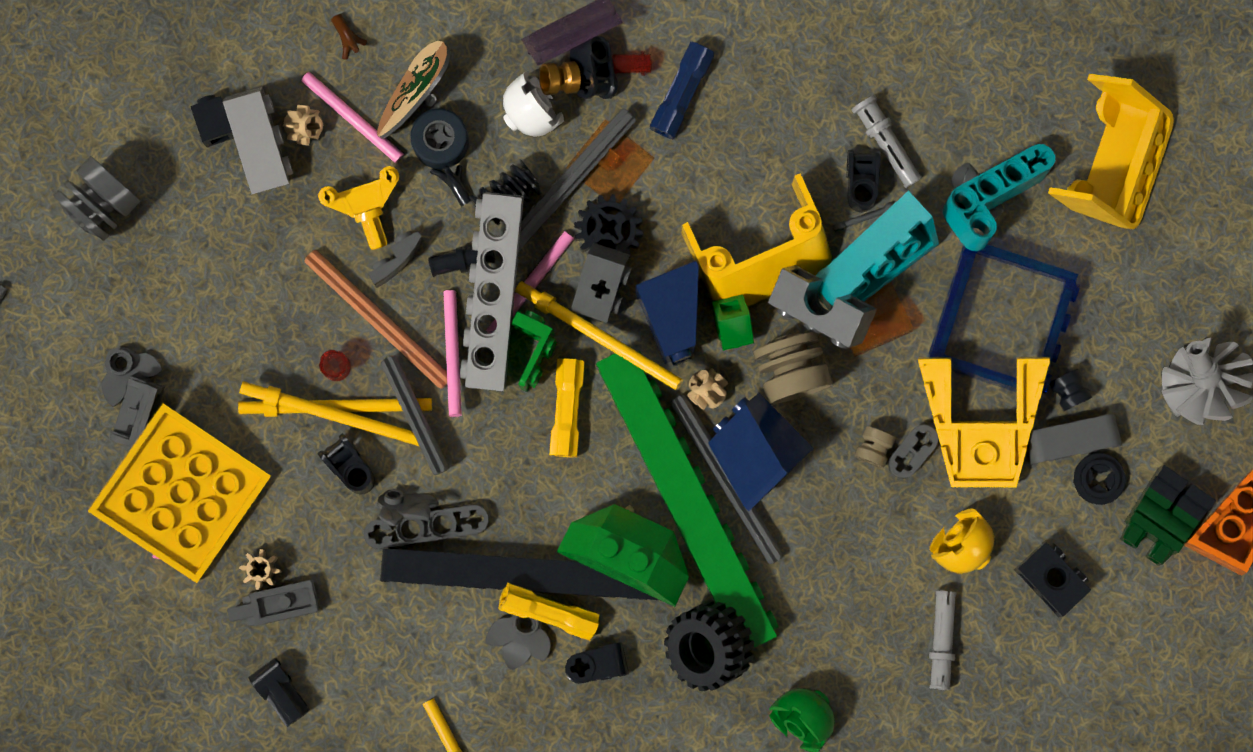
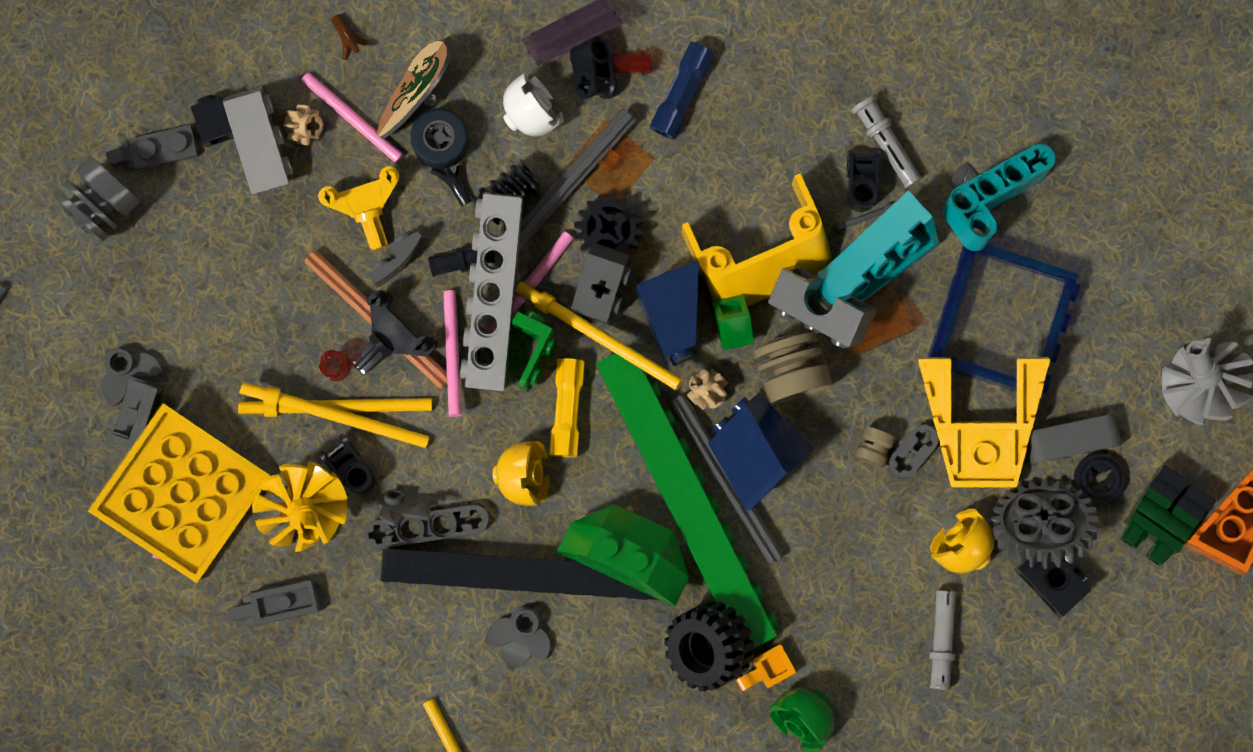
tan gear [239,549,282,590] -> none
black piece [248,658,310,727] -> none
dark grey axle [381,355,449,475] -> none
yellow axle [498,583,599,641] -> none
pearl gold wheel [539,61,581,95] -> none
black piece [565,642,629,684] -> none
yellow windscreen [1048,74,1174,229] -> none
black wheel [1049,369,1093,412] -> none
none -> dark grey hinge [106,125,198,171]
none -> yellow piece [252,461,348,552]
none -> black axle [353,290,437,374]
none -> yellow cylinder [493,441,549,506]
none -> light orange plate [736,644,796,691]
none -> dark grey gear [991,479,1099,569]

